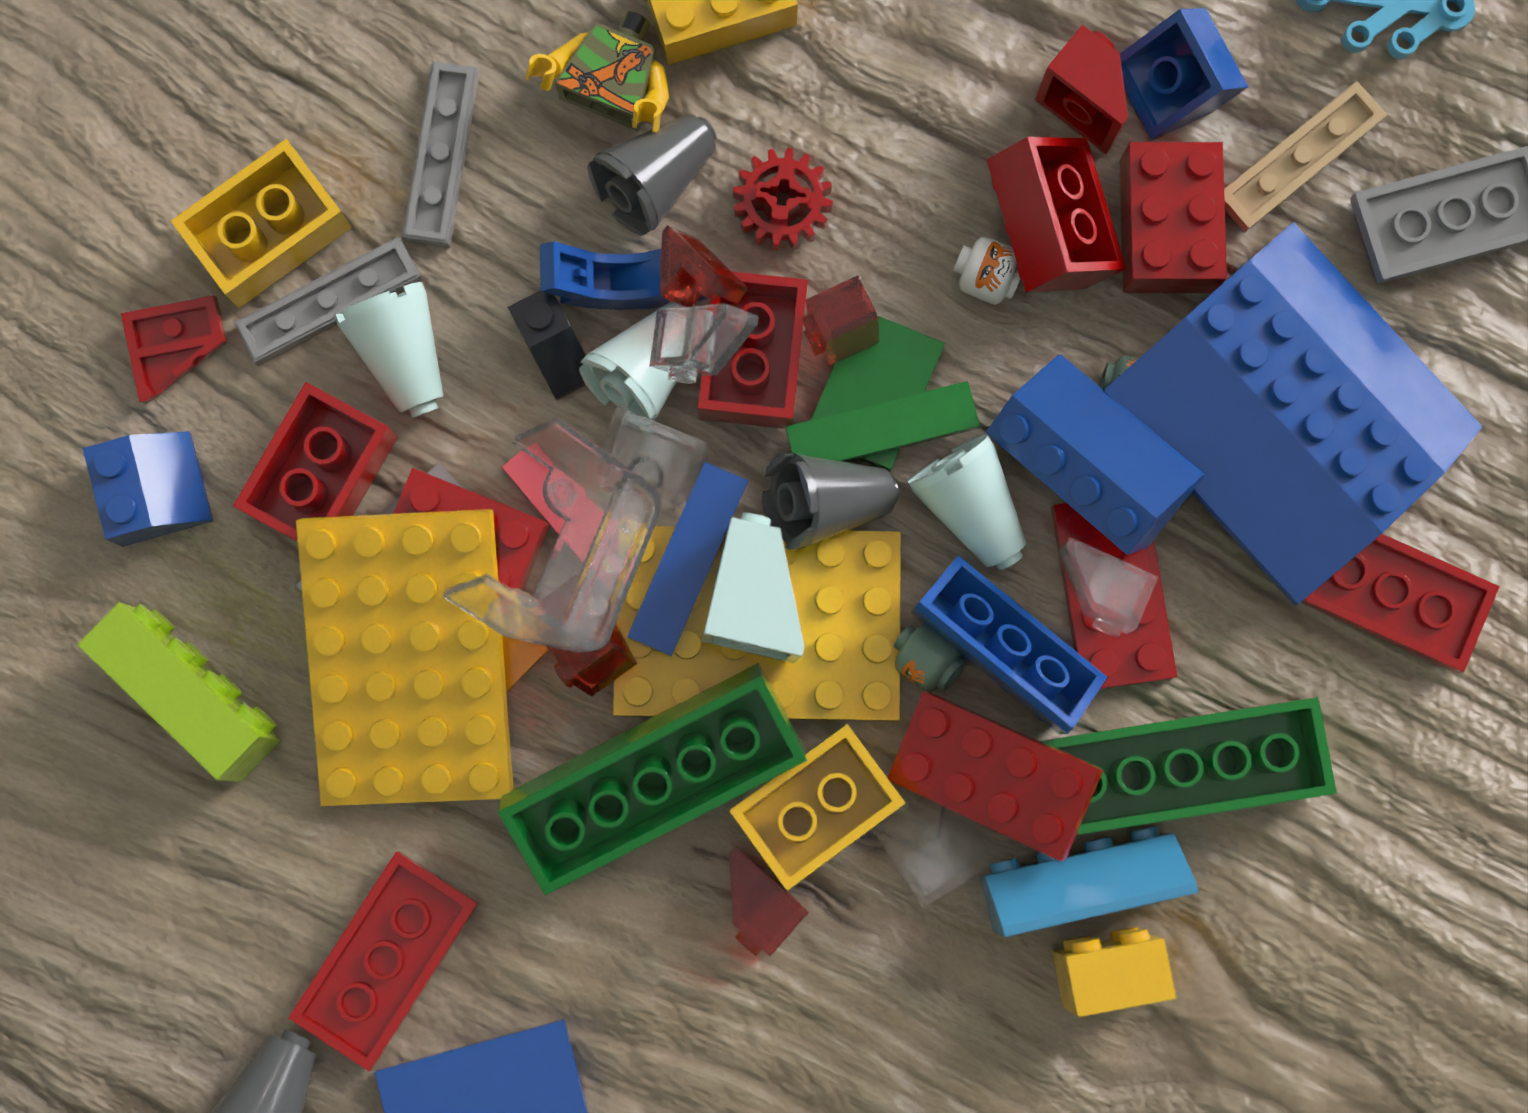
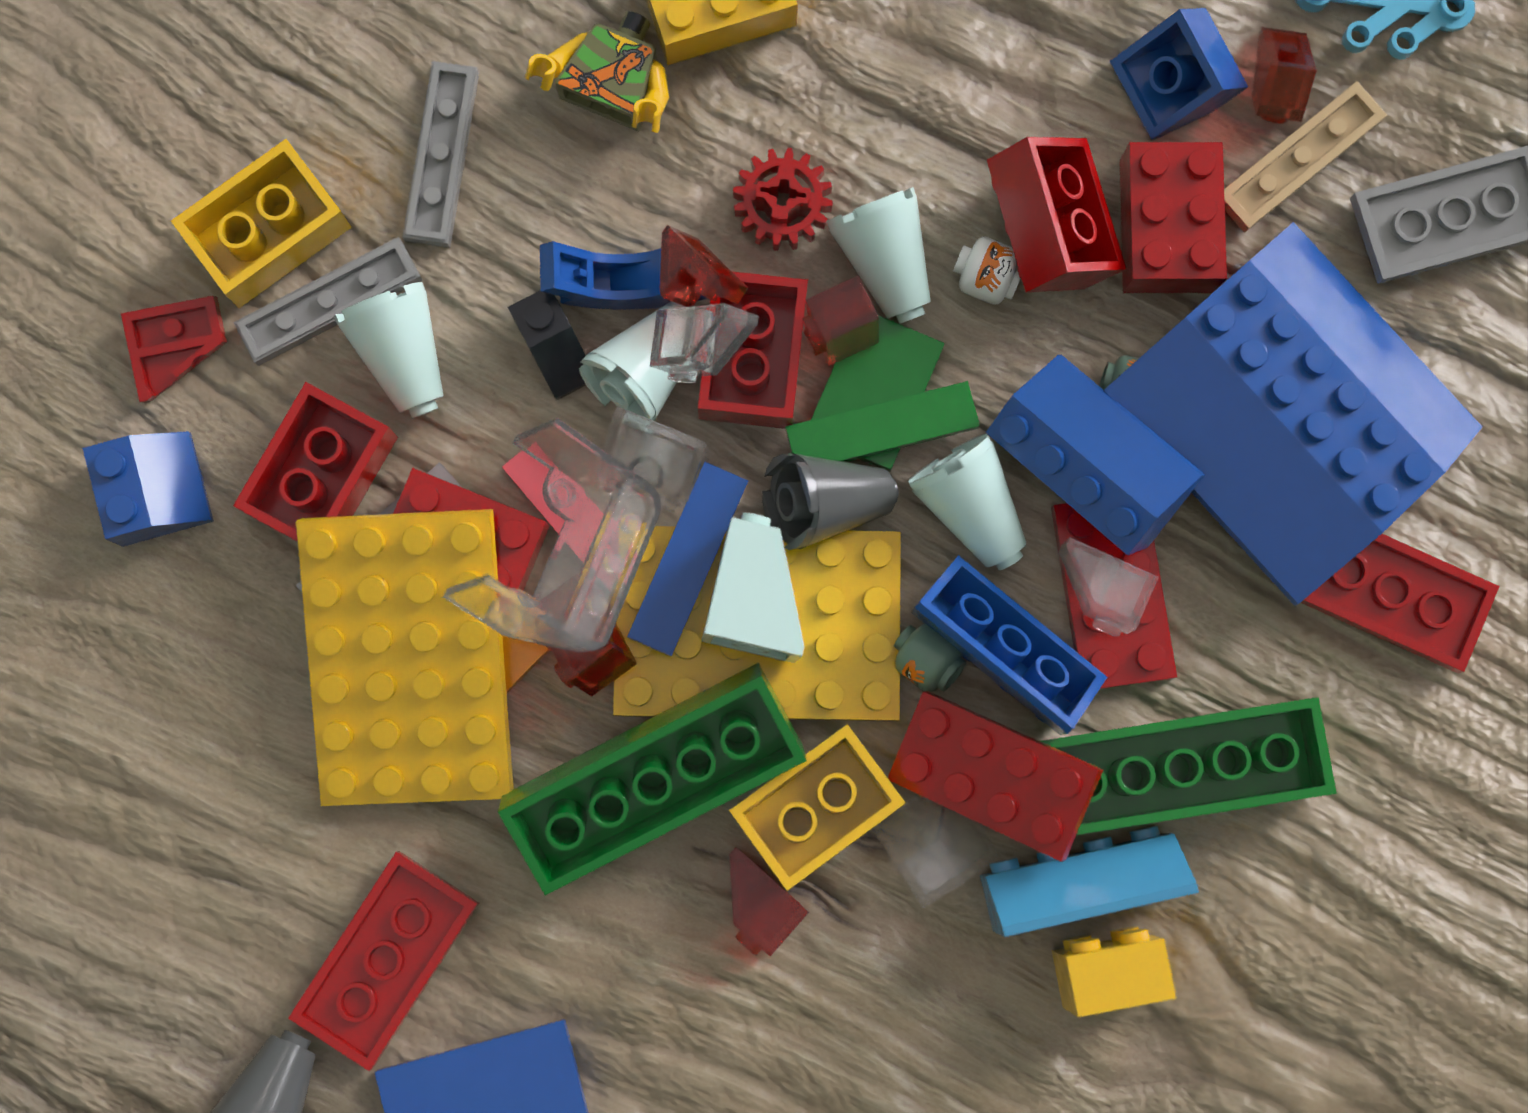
lime brick [77,602,282,782] -> none
dark grey cone [587,114,716,236] -> none
red slope [1035,25,1128,155] -> none
none -> light aqua cone [826,187,931,324]
none -> clear red slope [1252,27,1317,124]

